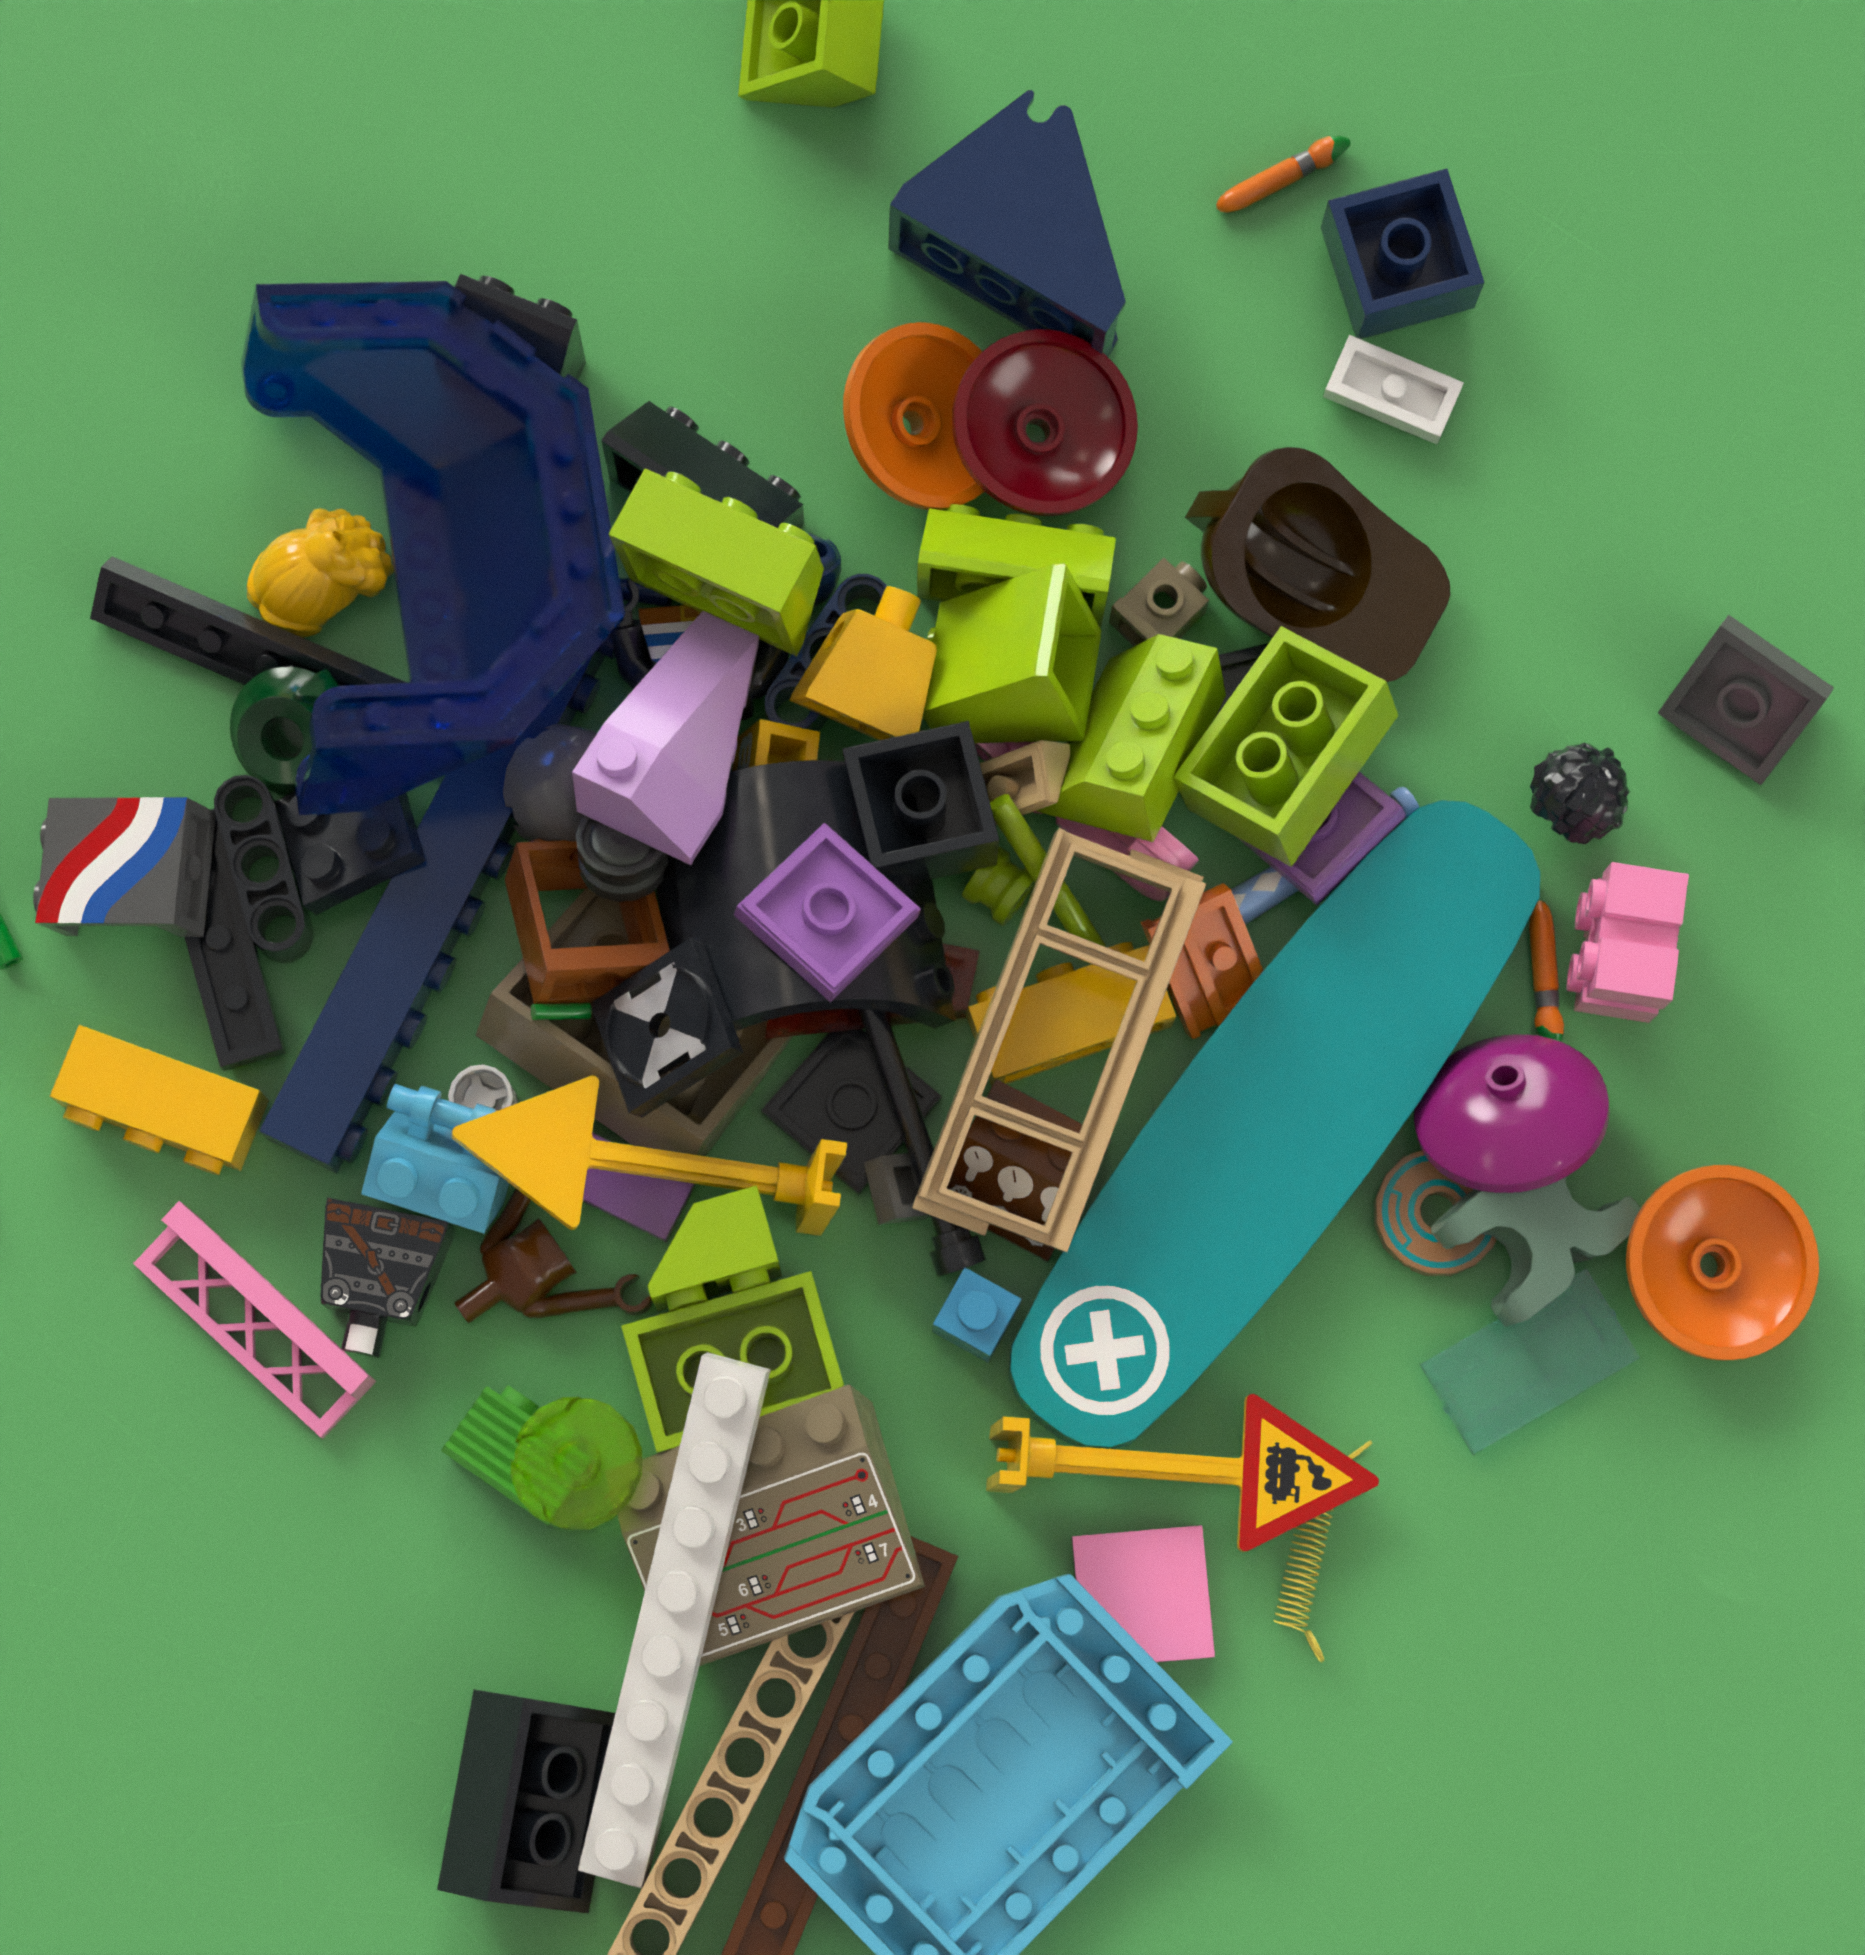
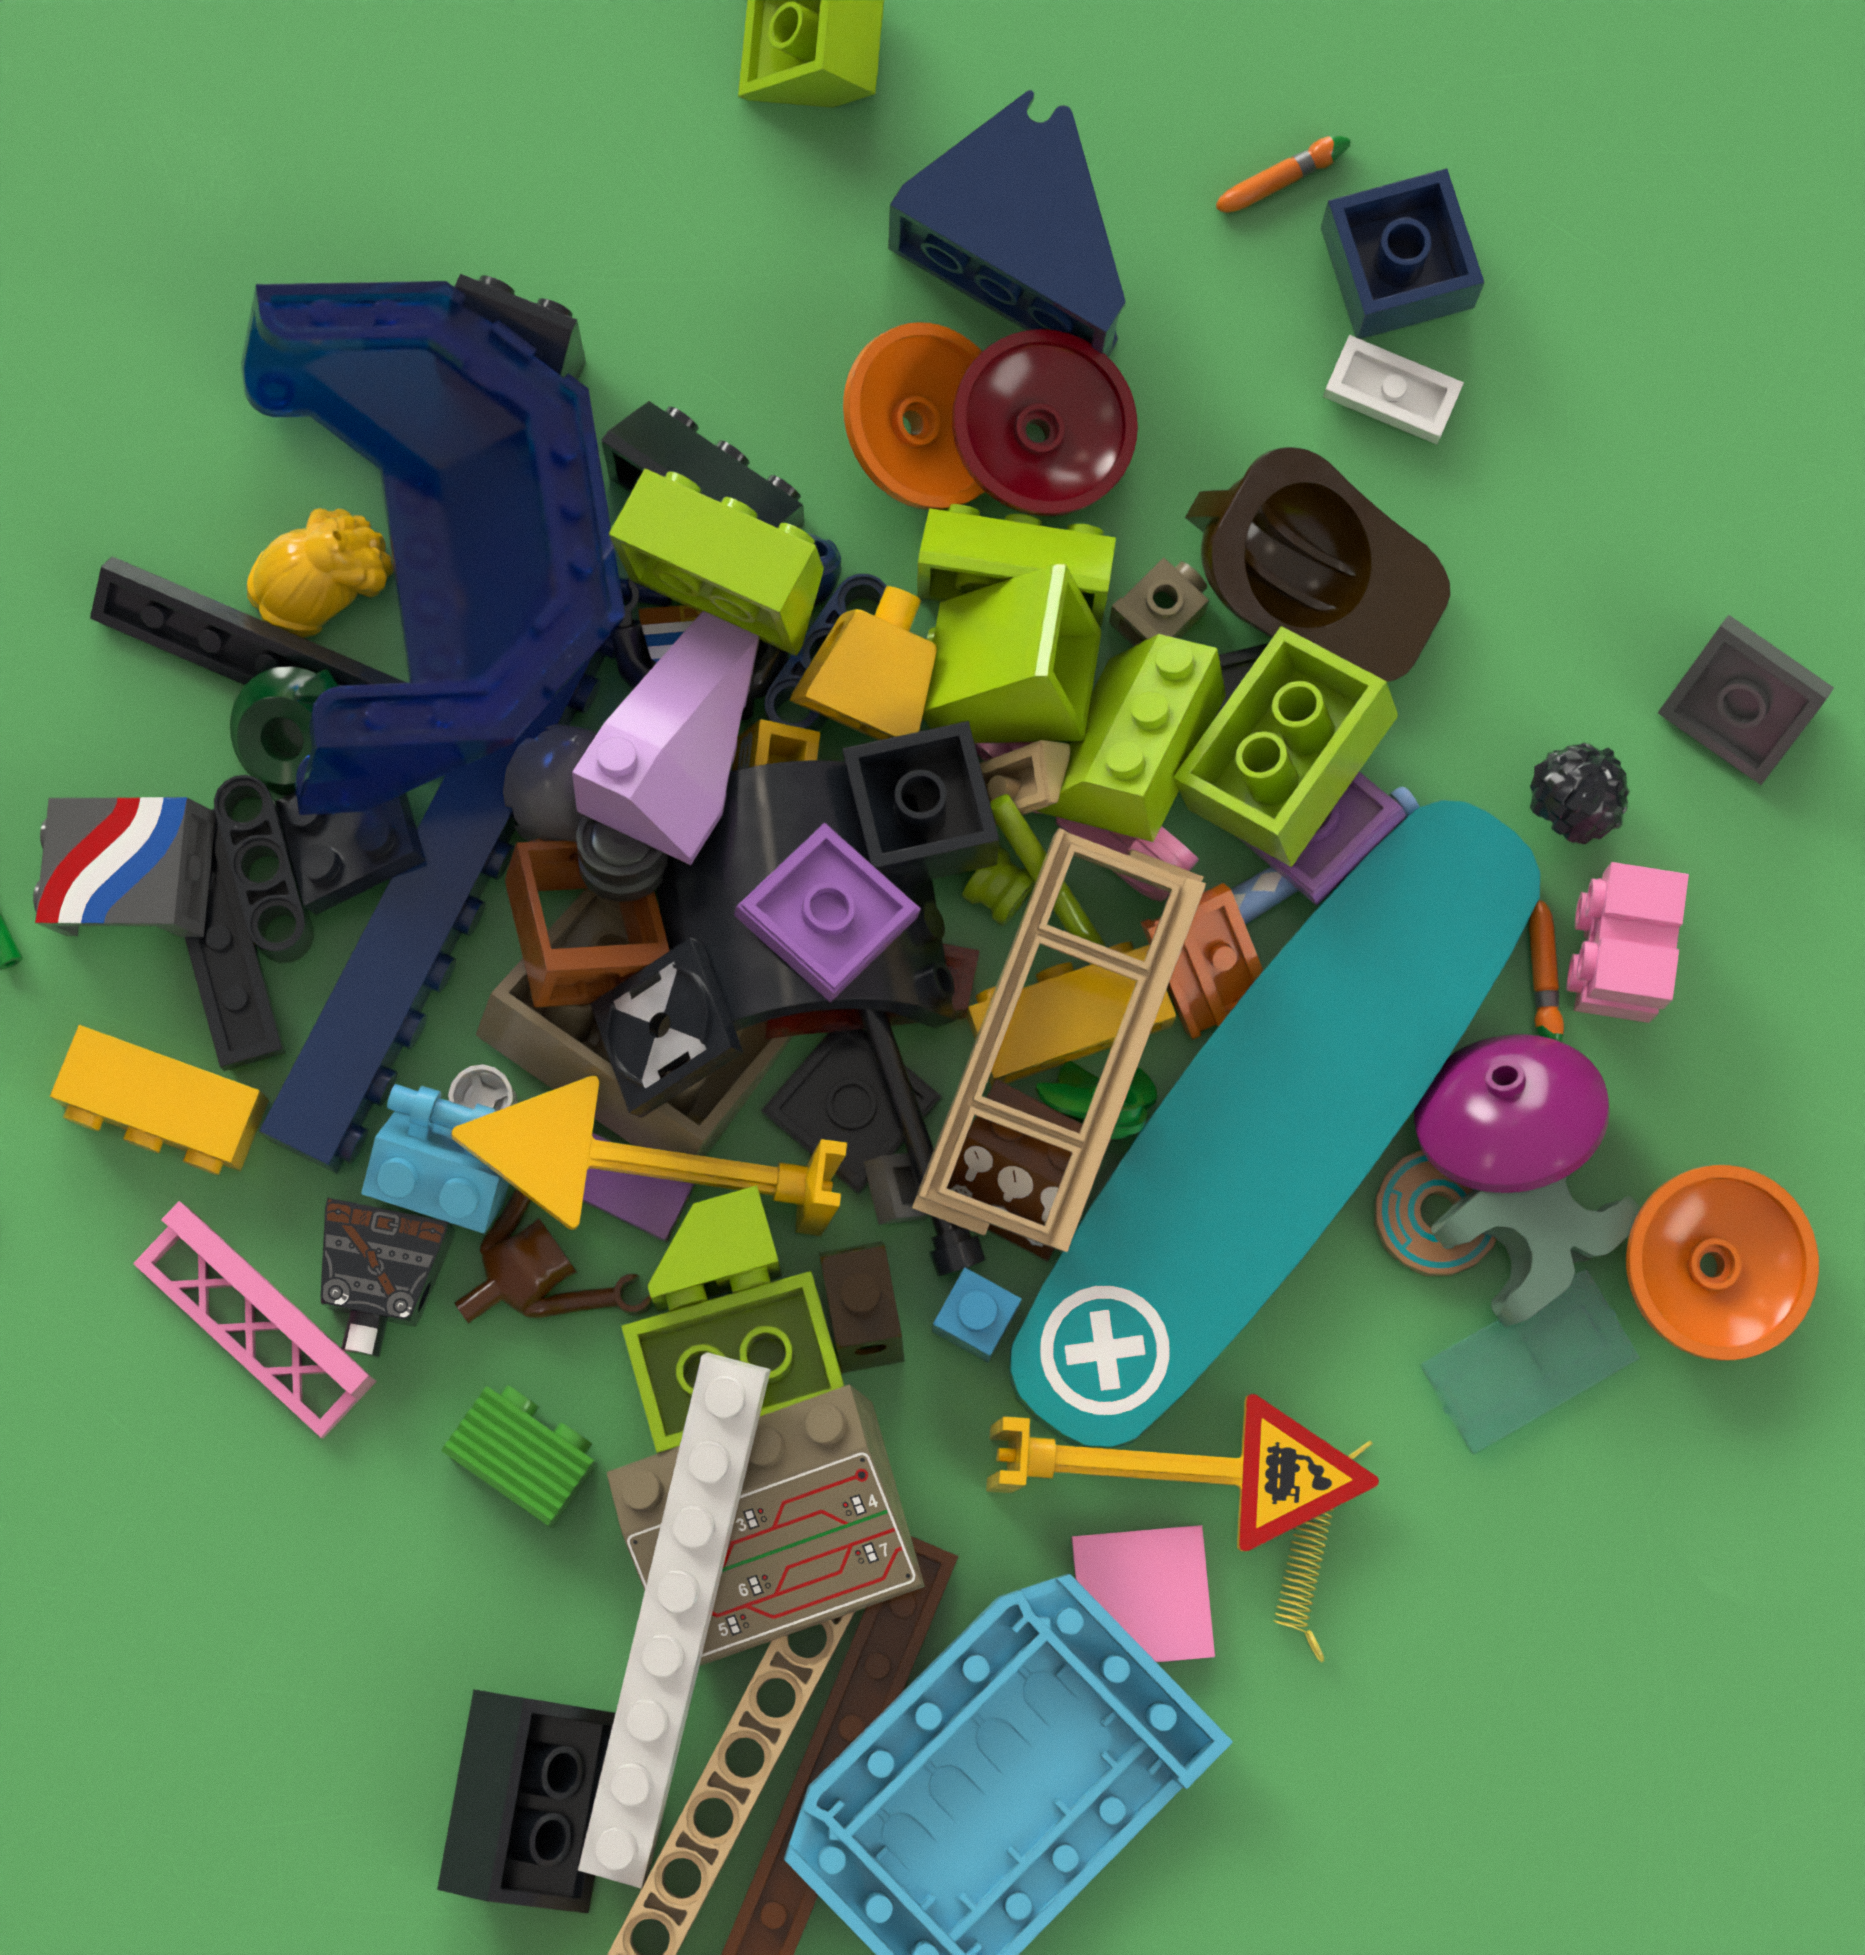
clear neon green tile [510,1396,643,1530] -> none
green piece [531,1003,592,1020] -> none
none -> dark brown torso [819,1241,905,1374]
none -> green plate [1035,1061,1157,1139]

